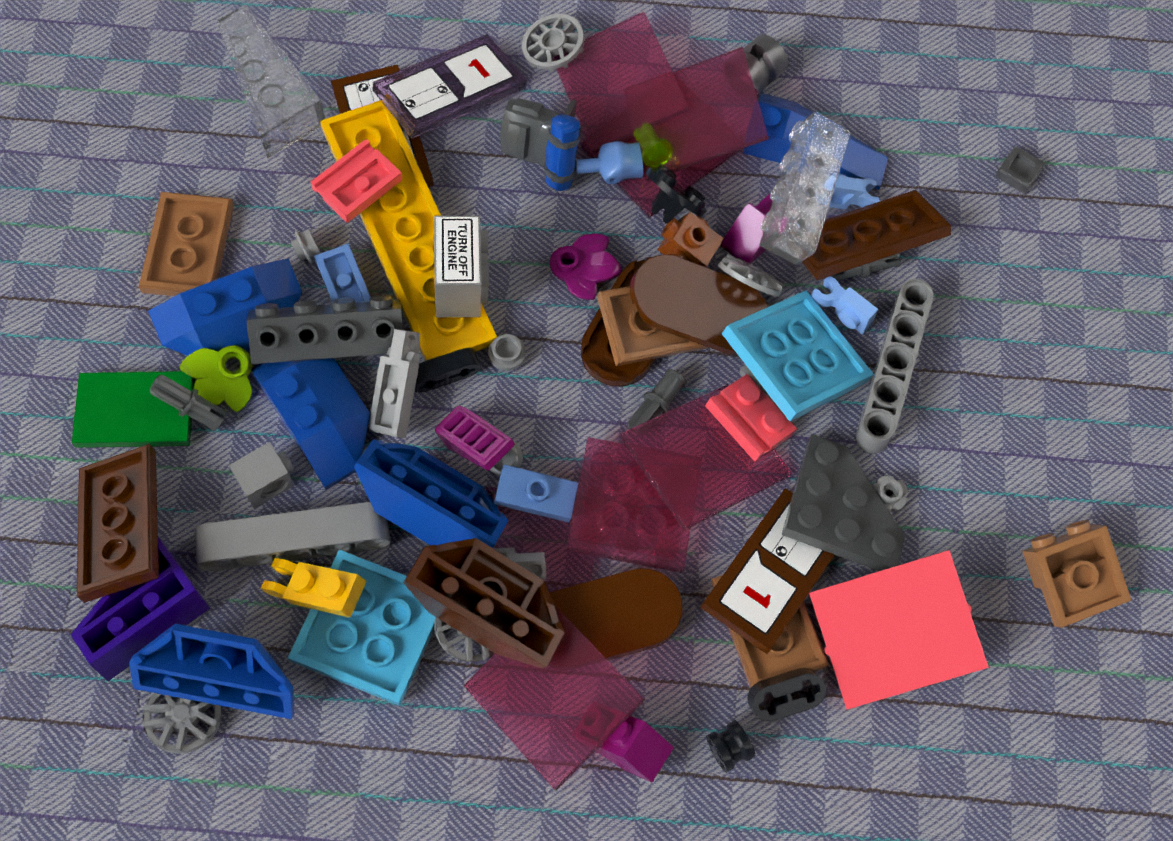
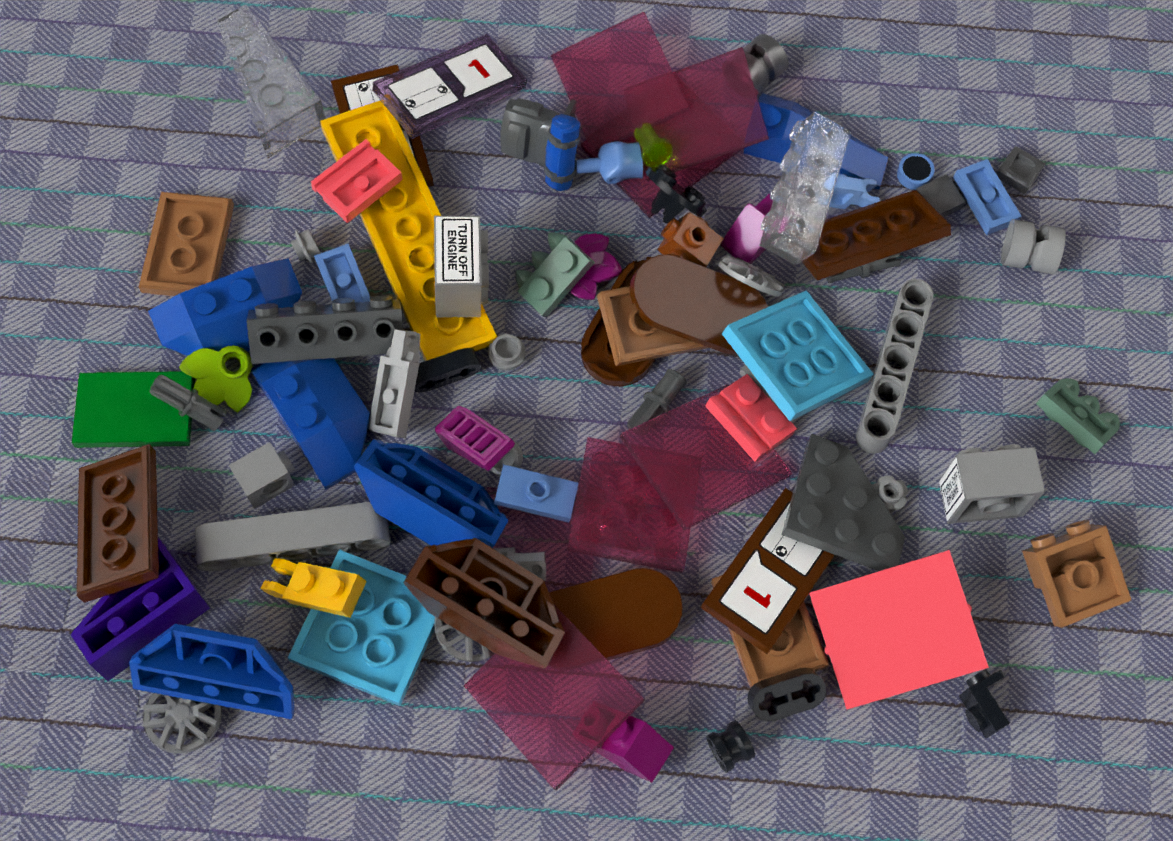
light grey wheel [522,14,586,72] -> none
light blue plate [811,276,878,335] -> none
none -> sand green plate [515,232,595,317]
none -> tile [897,153,934,190]
none -> flat silver tile [916,174,966,217]
none -> light grey brick [939,444,1045,524]
none -> medium blue plate [953,159,1022,236]
none -> black bracket [959,669,1010,738]
none -> light grey wheel [1001,219,1066,275]
none -> sand green plate [1036,378,1120,454]

